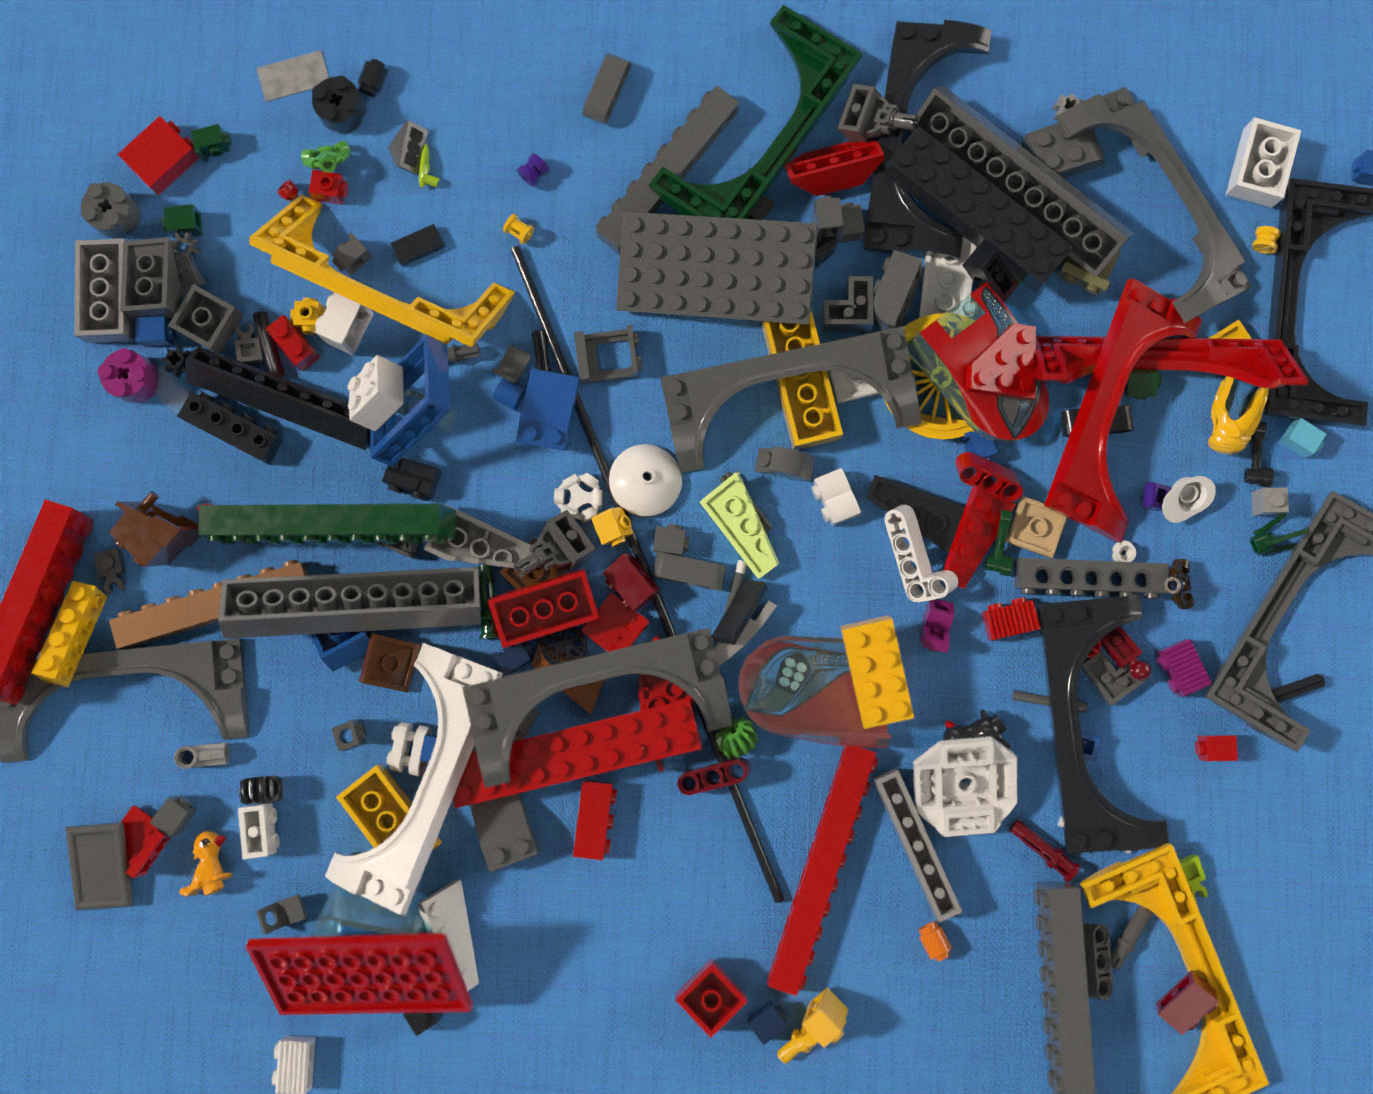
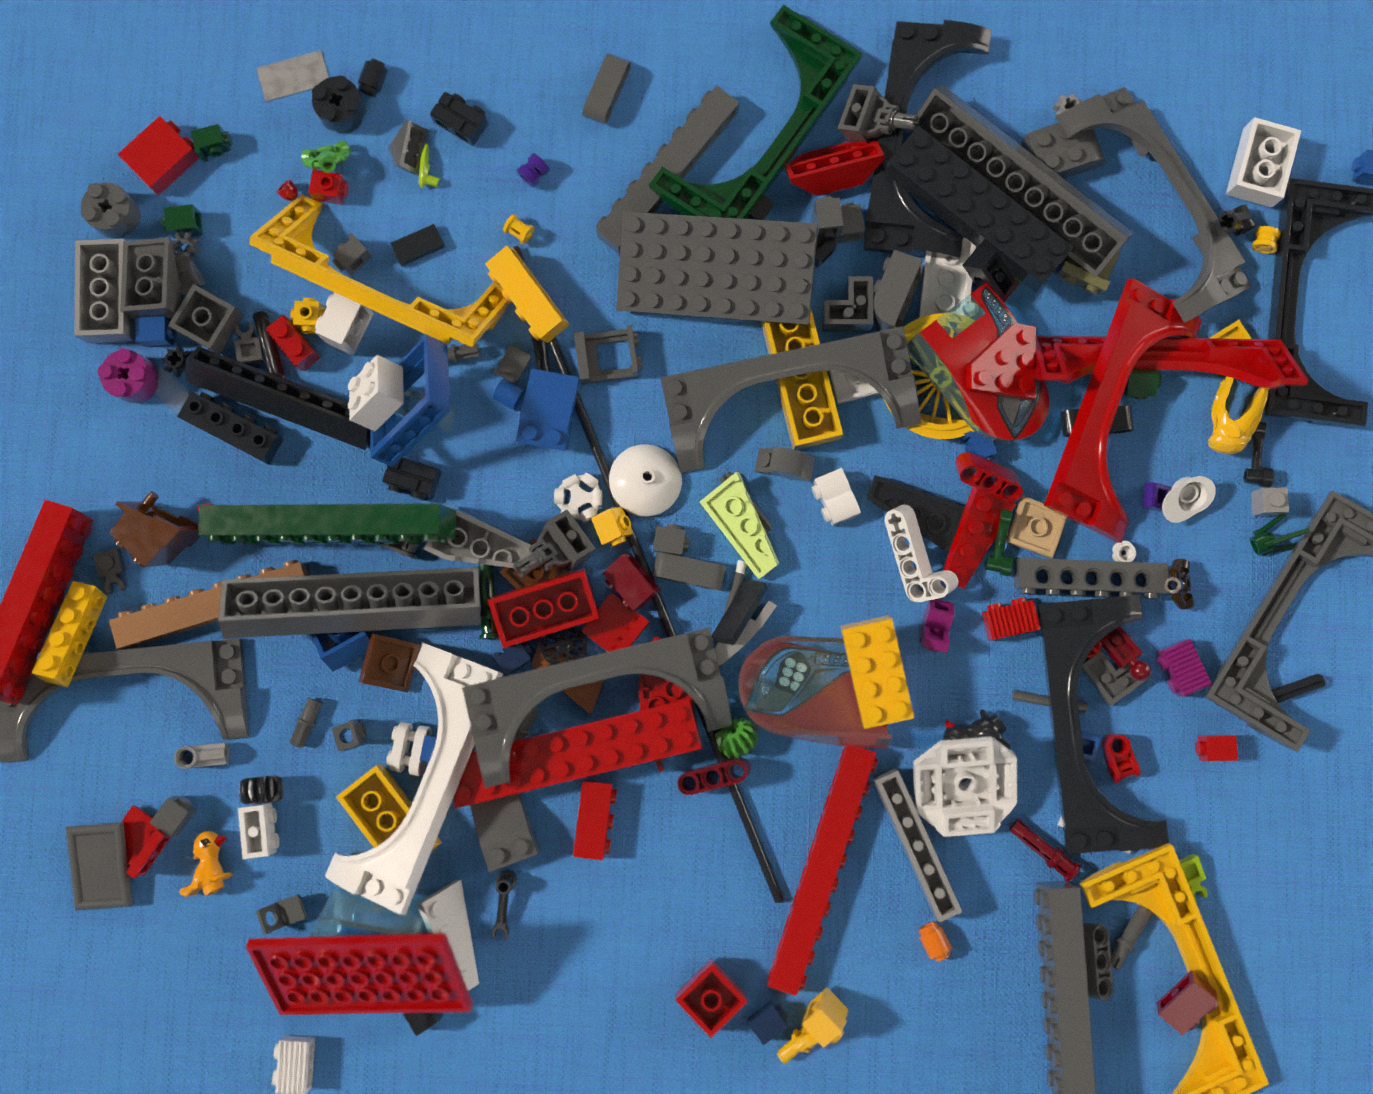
medium azure brick [1279,418,1326,458] -> none
none -> dark grey axle [290,698,323,748]
none -> black brick [430,91,488,146]
none -> yellow brick [485,245,570,343]
none -> black brick [492,869,517,940]
none -> red piece [1101,733,1141,784]
none -> black piece [1216,204,1257,236]

